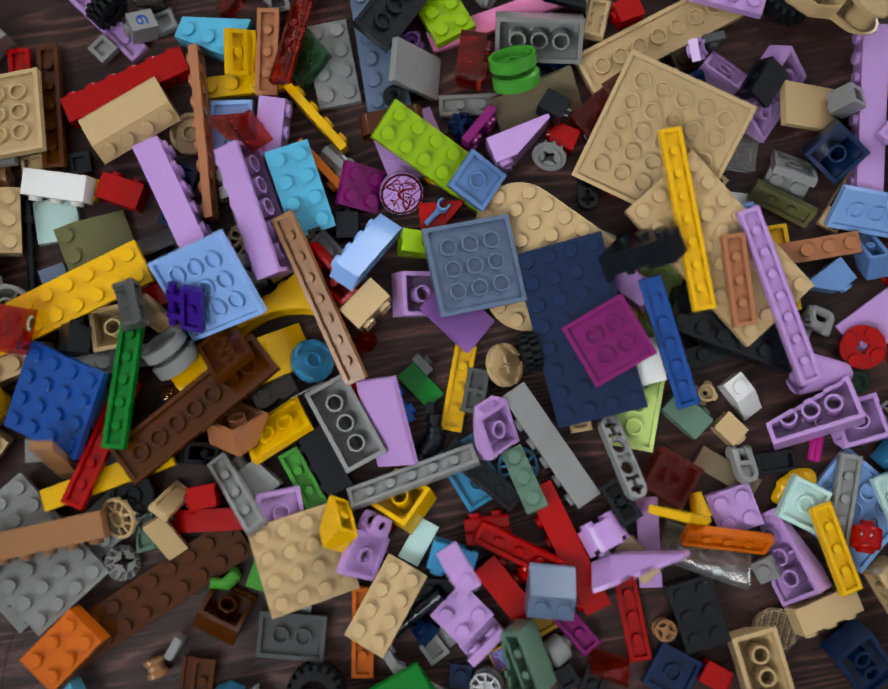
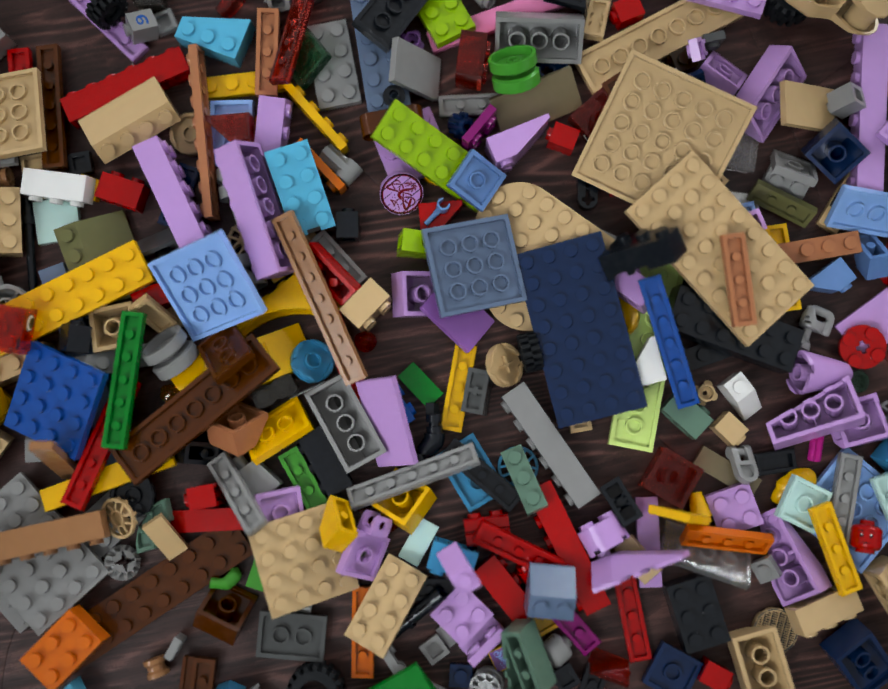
light grey plate [87,33,120,66] -> none
dark grey hinge [112,277,149,332] -> none
tan tile [148,479,188,523] -> none
dark purple plate [165,281,206,333] -> none
yellow plate [223,28,256,76] -> none
clear red piece [227,109,273,154] -> none
light blue brick [330,213,402,291] -> none
magenta plate [335,160,386,214] -> none
dark grey plate [412,354,434,376] -> none
dark blue plate [412,614,440,647] -> none
lavender slope [473,396,520,460] -> none
light grey gear [532,140,567,171] -> none
black brick [536,87,572,127] -> none
magenta plate [561,293,657,388] -> none
light grey beam [598,416,647,501] -> none
medium nougat wheel [651,616,677,642] -> none
yellow tile [657,126,717,312] -> none
lavender tile [735,205,823,386] -> none
black panel [736,56,788,108] -> none

